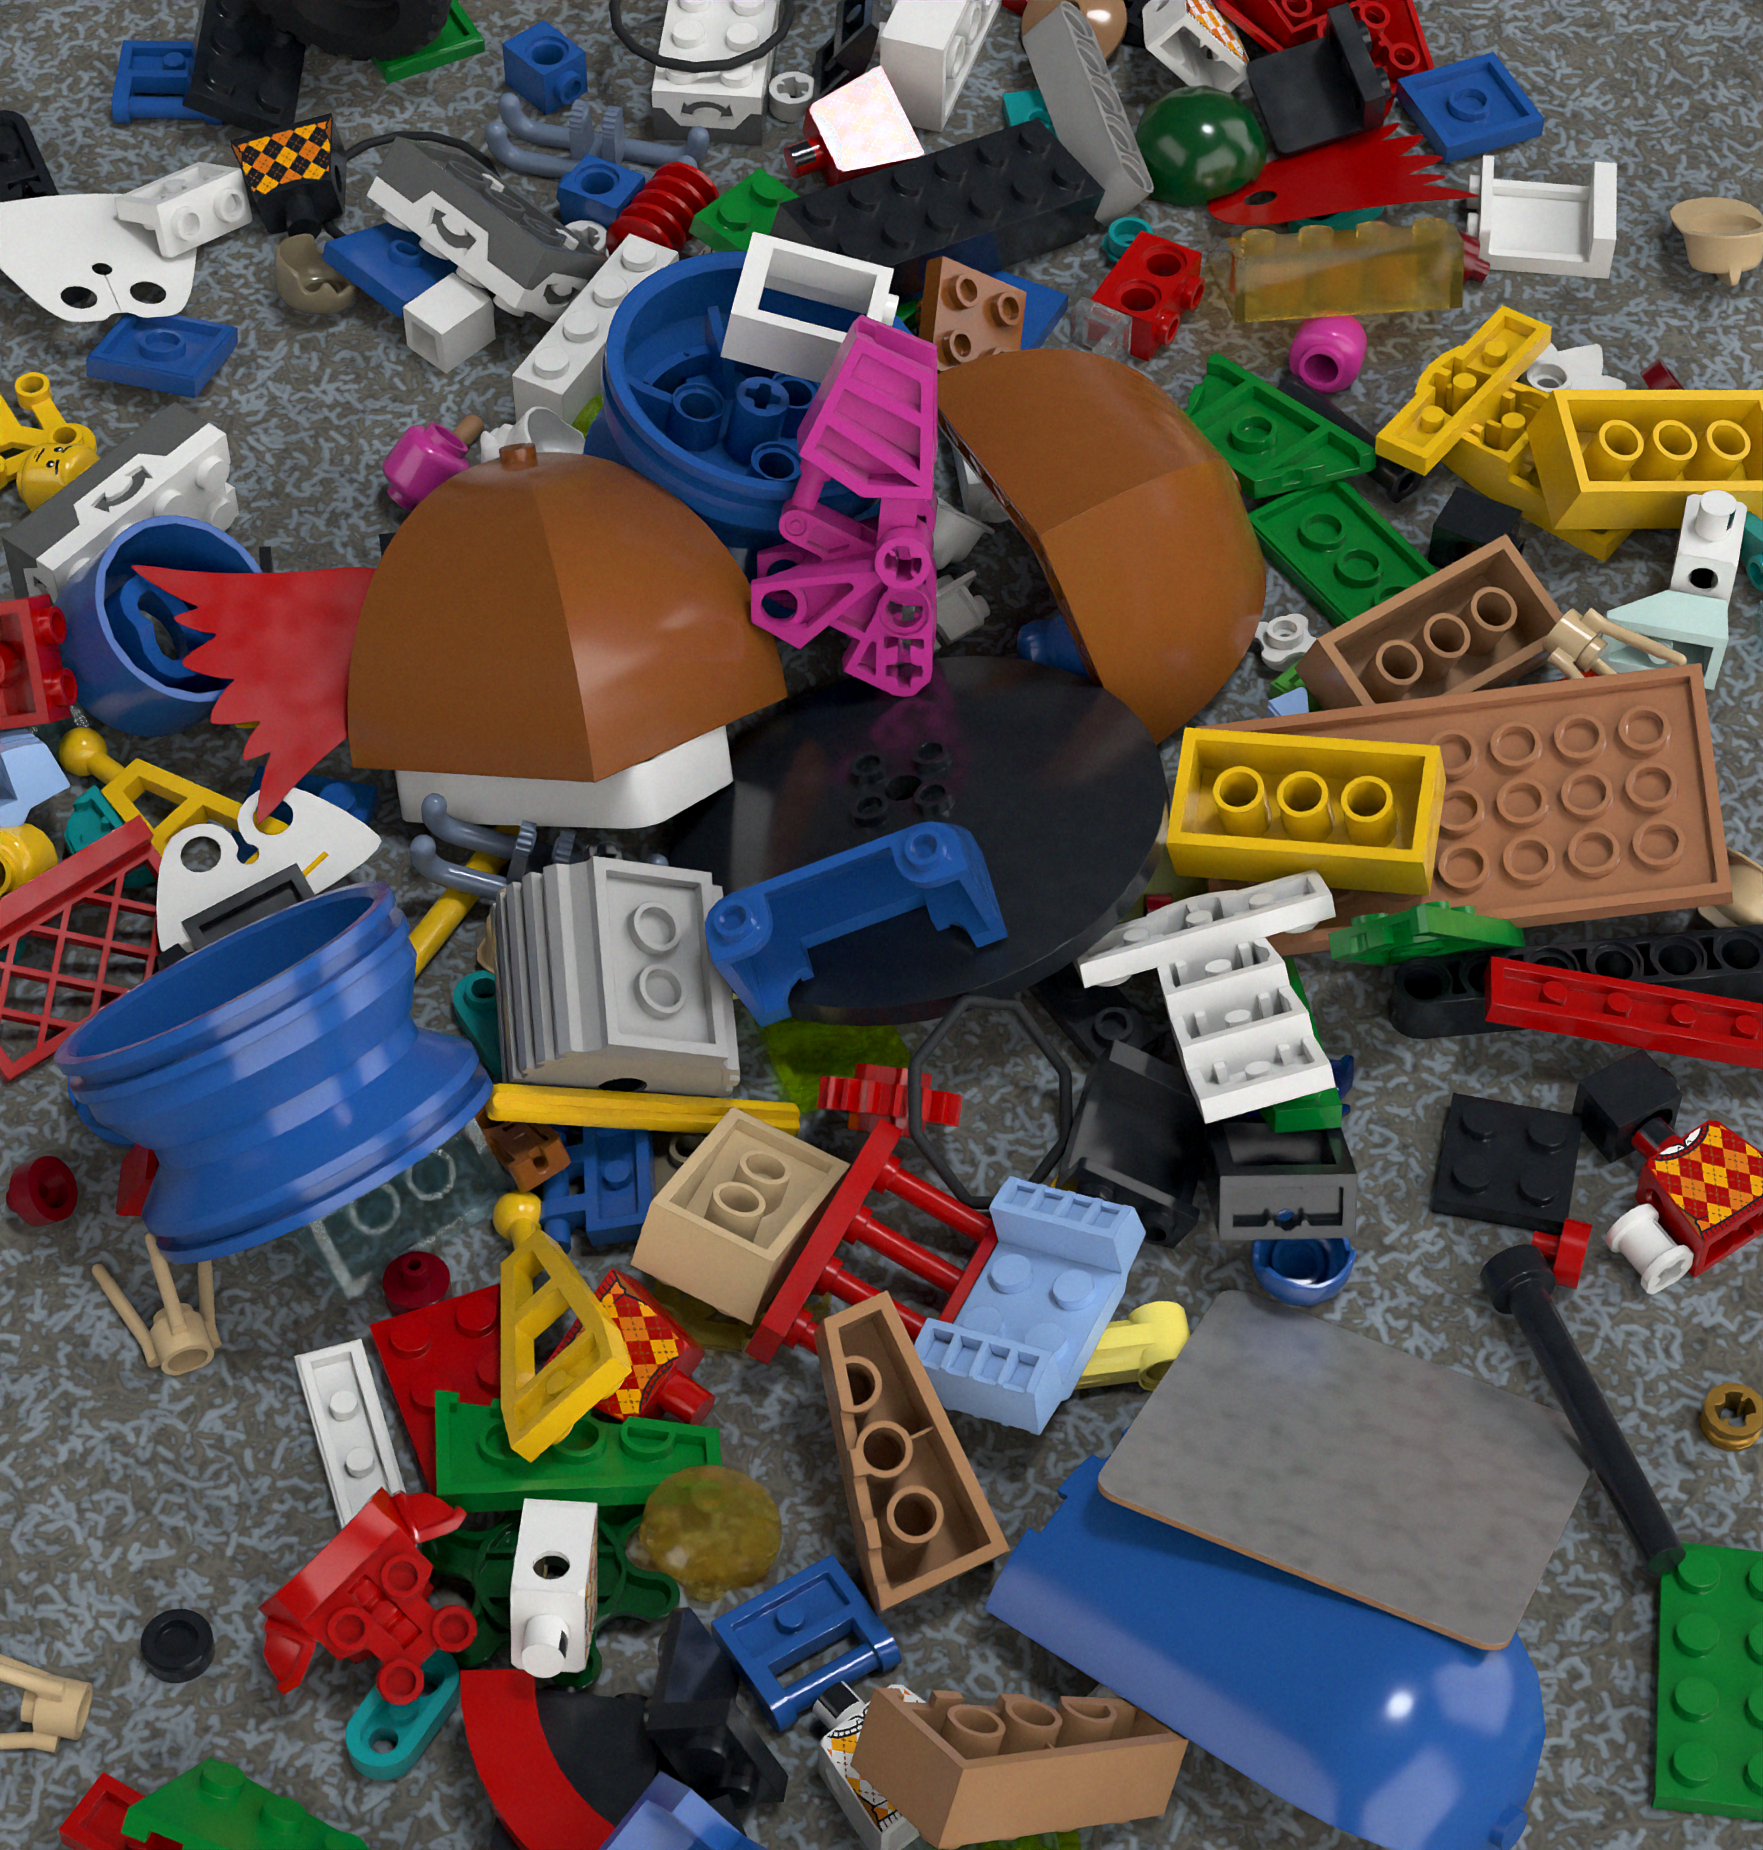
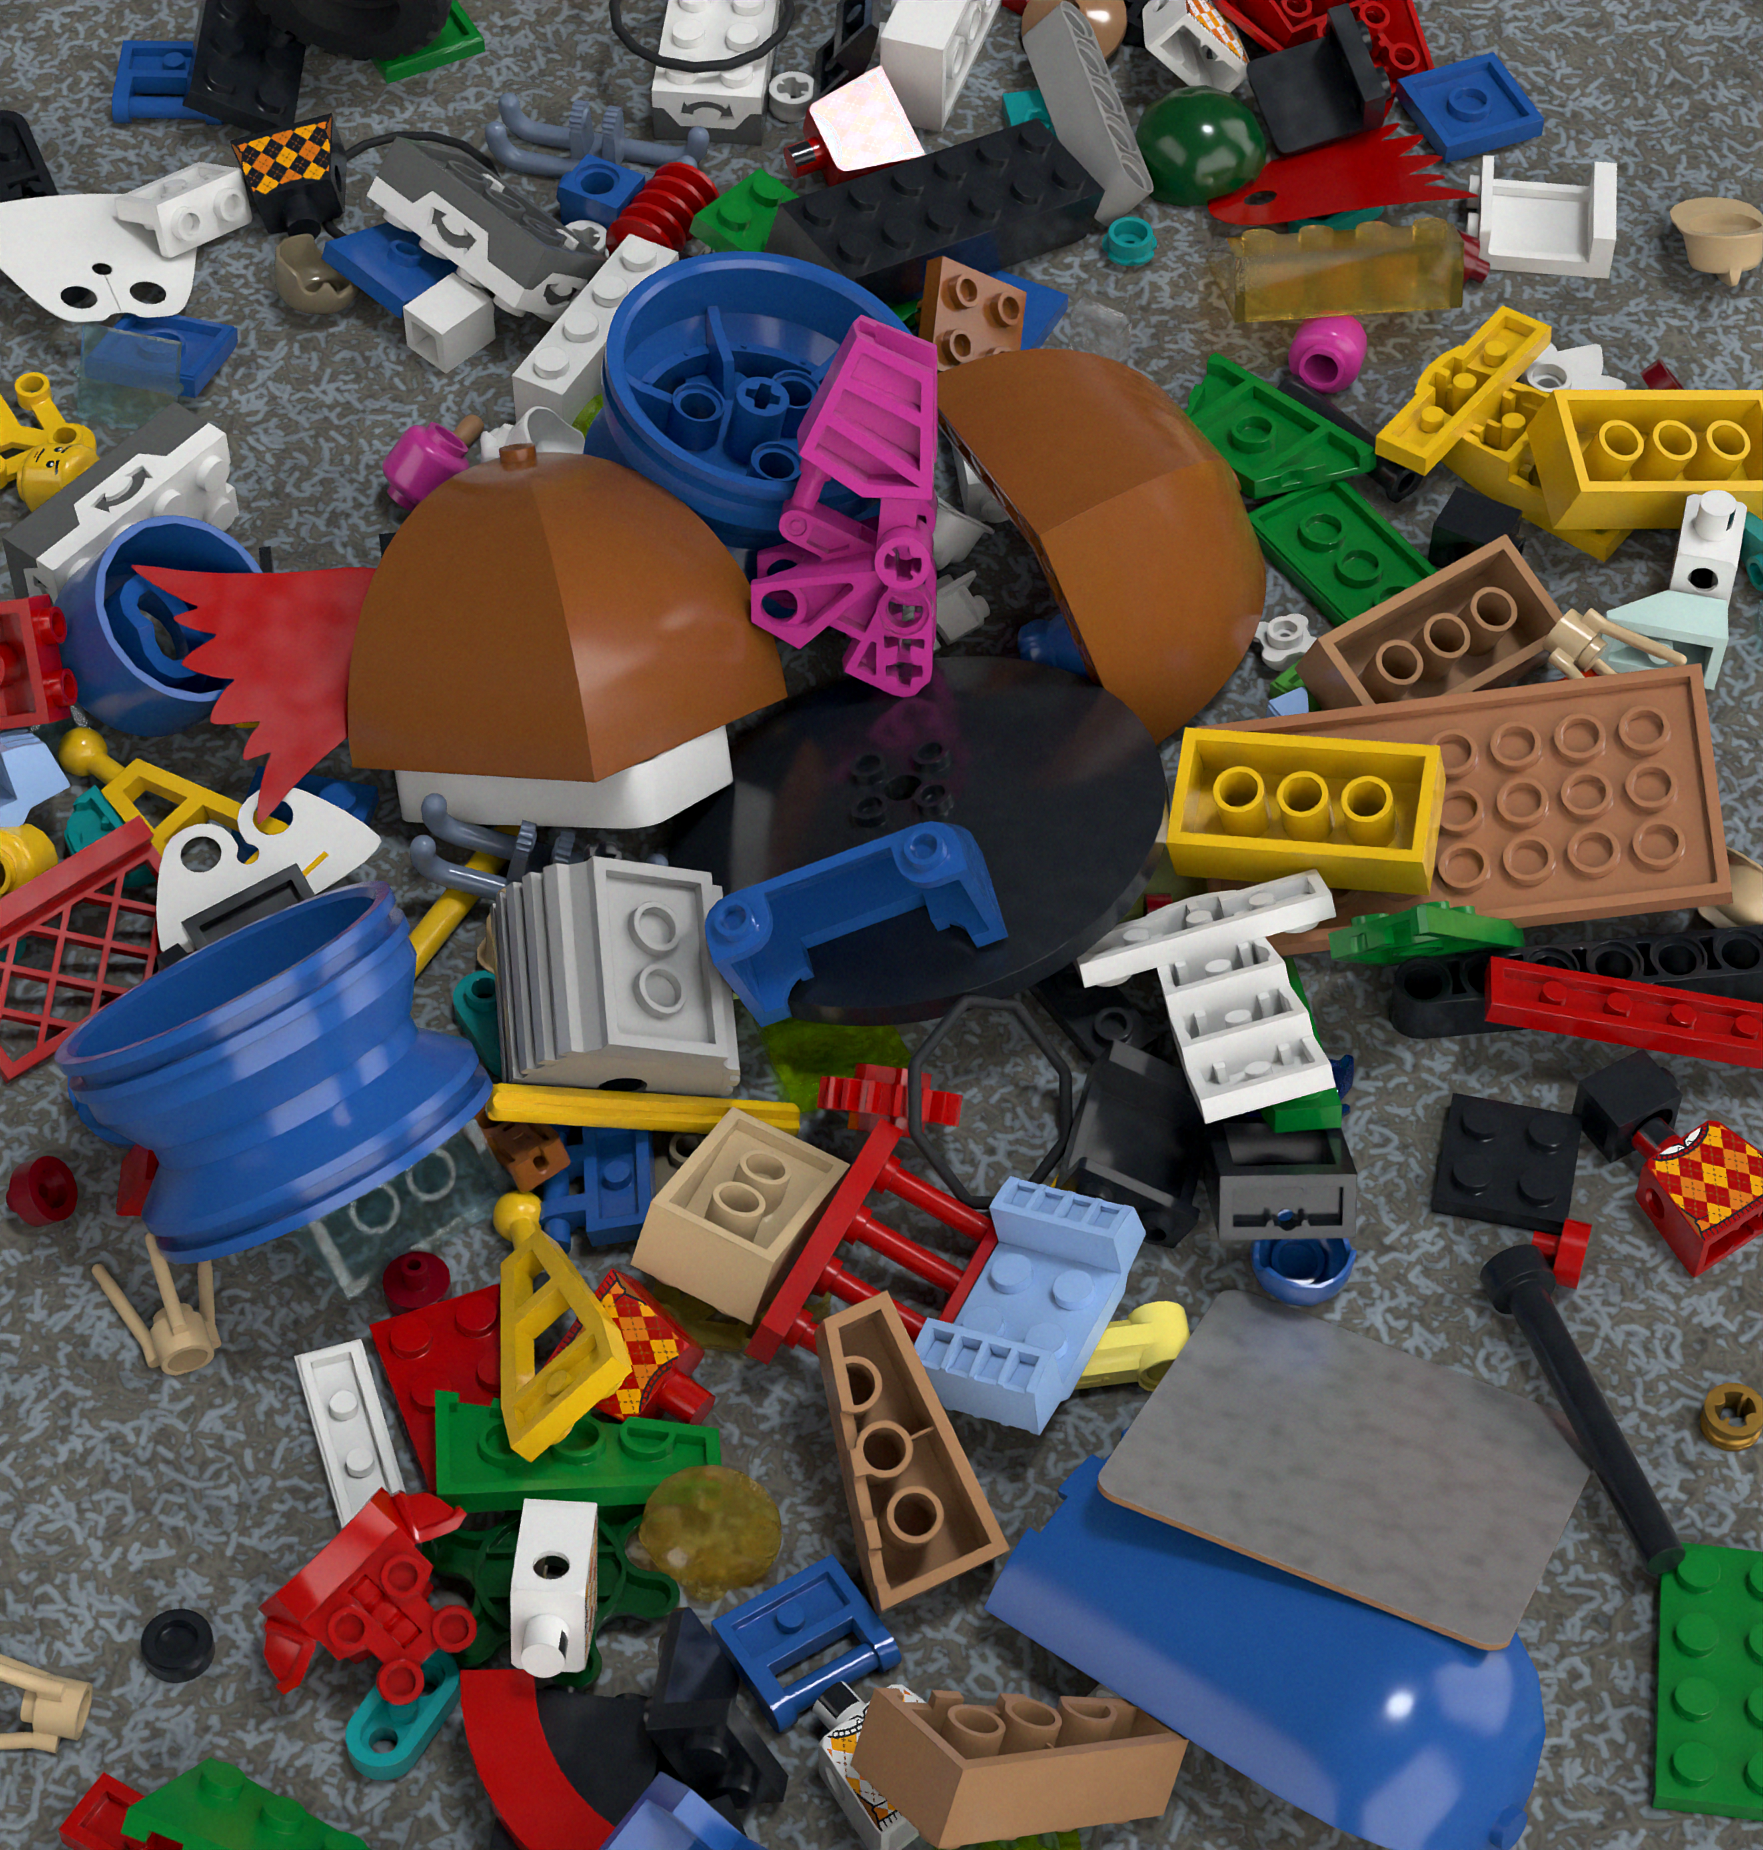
blue brick [502,20,588,116] -> none
white window [720,232,900,383] -> none
red brick [1088,230,1205,362] -> none
white bush [1605,1204,1694,1294] -> none
none -> clear light blue piece [74,323,184,430]

